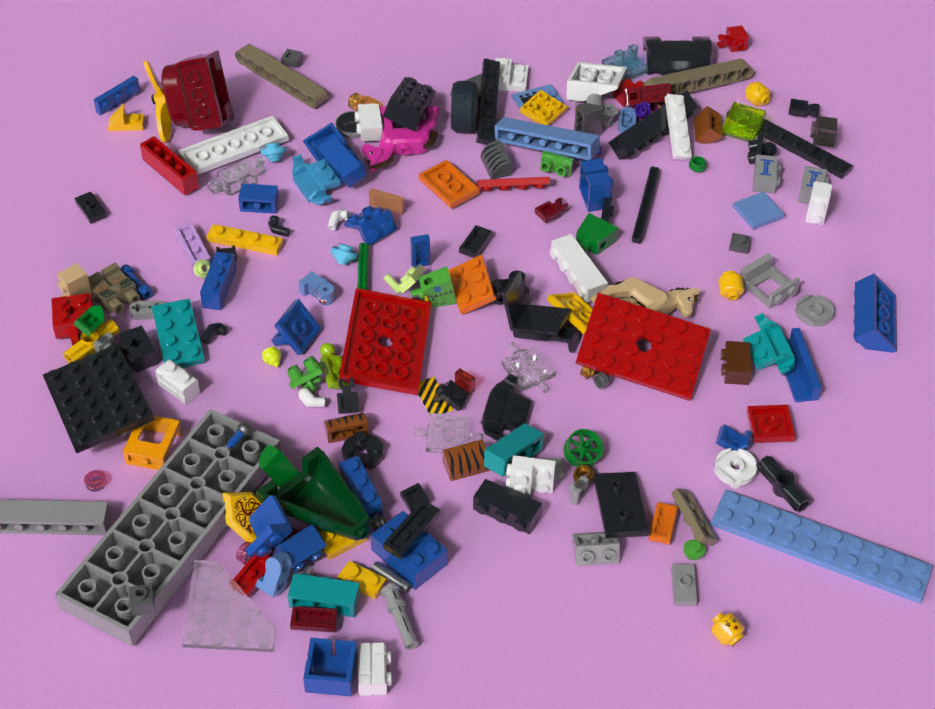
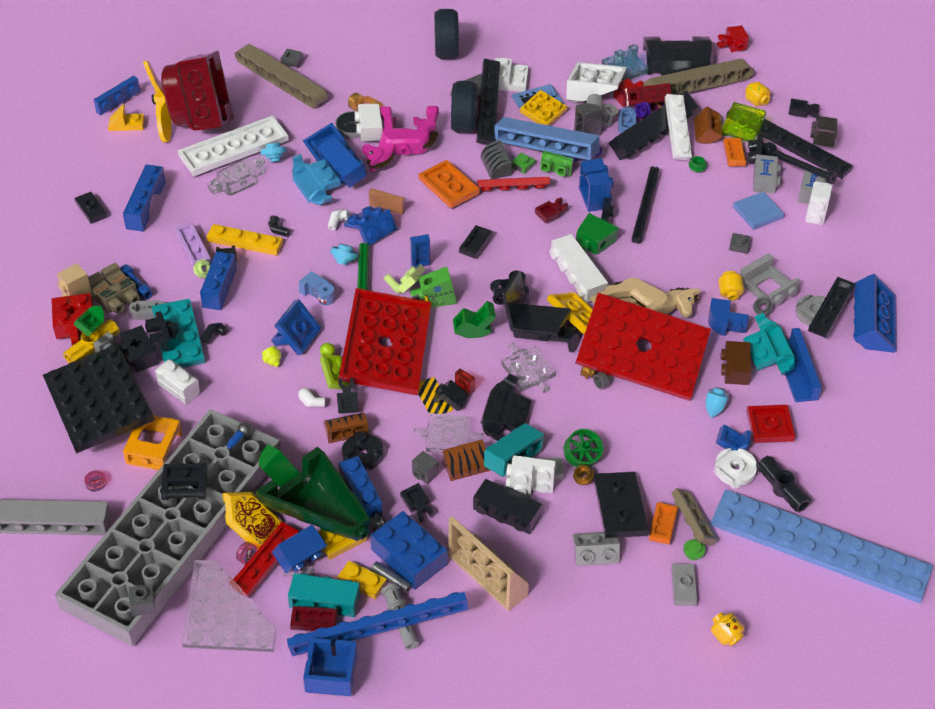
red brick [140,136,199,196] -> none
blue brick [238,183,279,214] -> none
blue bracket [245,495,293,557] -> none
medium blue leg [255,552,292,597] -> none
bright green hips [287,355,325,391] -> none
white brick [358,642,391,696] -> none
black brick [382,77,436,131] -> none
black plate [383,500,440,560] -> none
orange plate [448,255,497,315] -> none
light grey plate [569,475,589,506] -> none
none -> blue arch [123,164,166,232]
none -> black hips [145,311,180,352]
none -> black plate [161,463,208,500]
none -> blue plate [287,592,469,657]
none -> dark grey plate [412,451,439,484]
none -> black wheel [434,9,459,59]
none -> tan slope [449,516,529,611]
none -> green brick [453,301,496,338]
none -> bright green plate [511,153,535,174]
none -> medium azure plate [706,387,730,418]
none -> blue brick [708,298,749,336]
none -> orange plate [723,138,746,166]
none -> dark grey plate [753,297,773,316]
none -> black bar [771,149,838,184]
none -> black plate [808,277,855,338]

